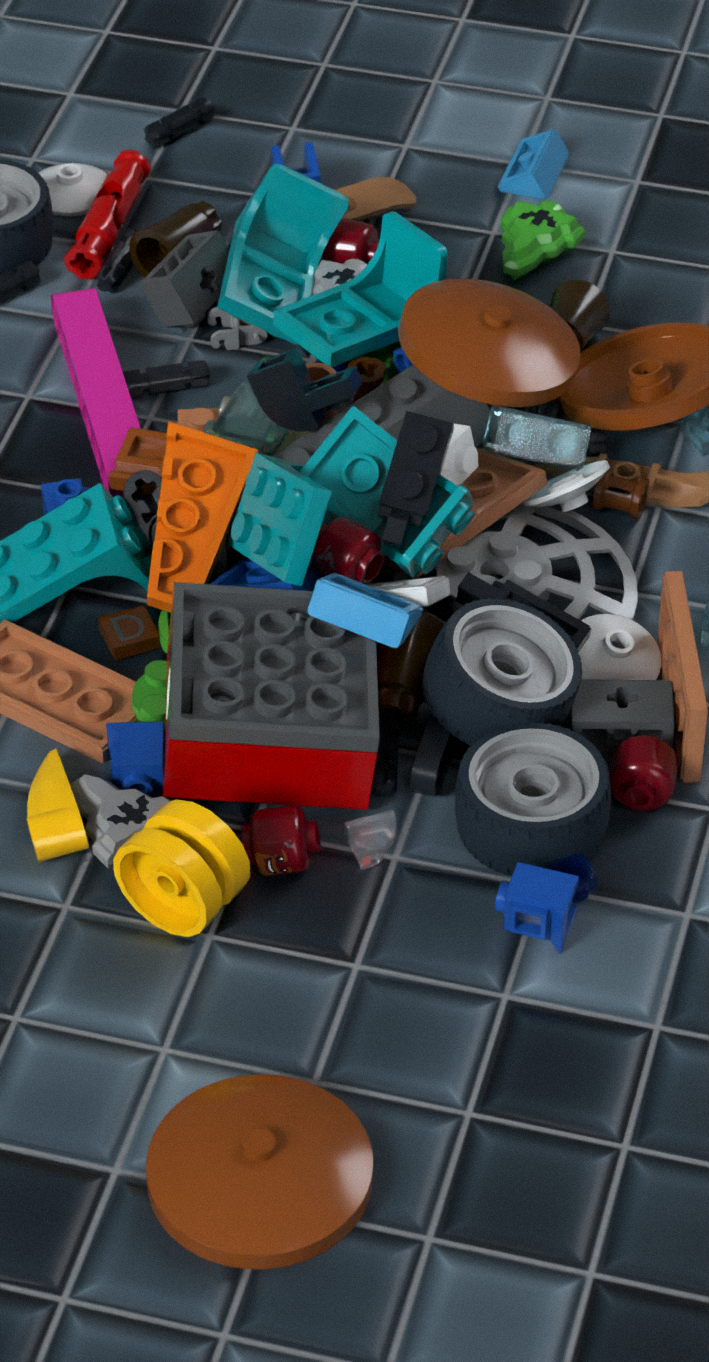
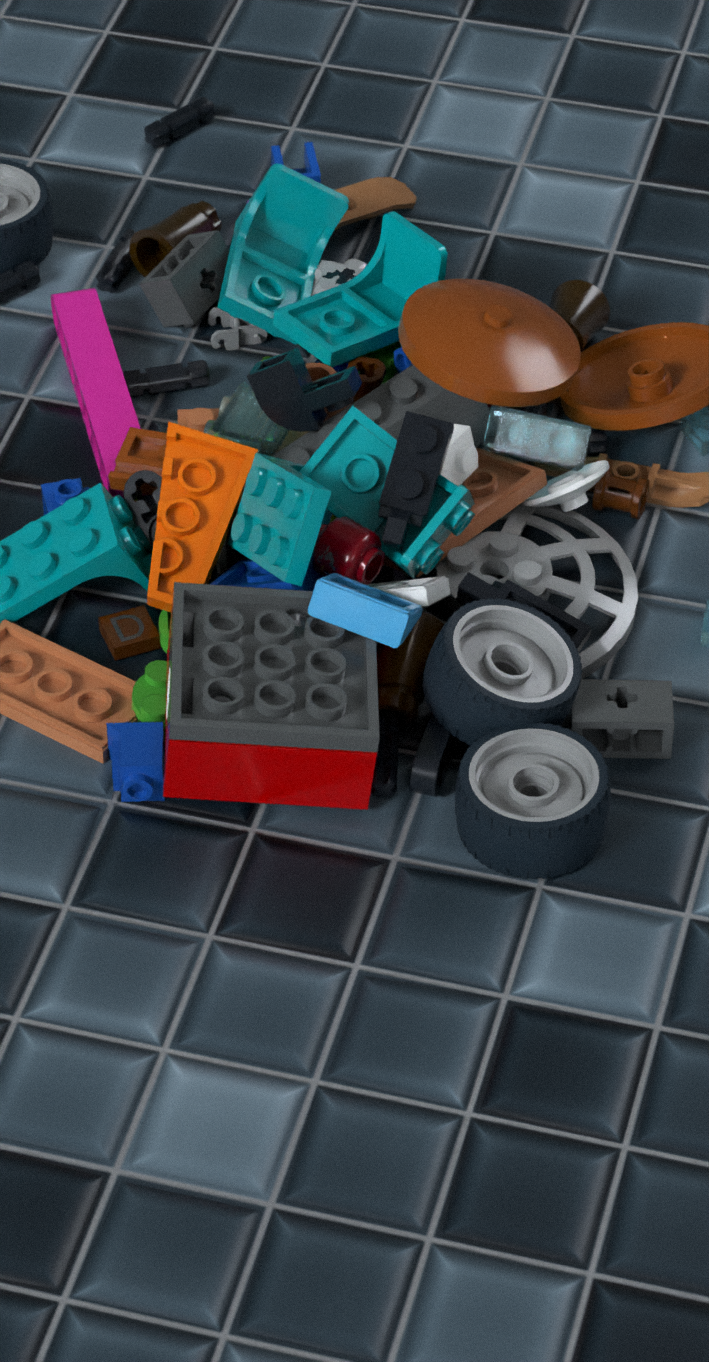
yellow piece [26,748,89,863] -> none
white dish [39,163,107,217] -> none
red piece [64,150,151,279] -> none
light grey rock [70,774,172,869] -> none
yellow wheel [113,799,250,937] -> none
dark orange dish [146,1074,373,1270] -> none
dark red head [242,805,321,877] -> none
dark red head [321,218,379,264] -> none
clear tile [345,810,396,870] -> none
blue window [495,862,579,954] -> none
dark azure slope [498,129,569,199] -> none
bright green rock [500,200,586,280] -> none
clear blue plate [551,854,597,903] -> none
white dish [578,614,661,680] -> none
dark red head [609,735,679,811] -> none
nougat tile [657,571,708,783] -> none

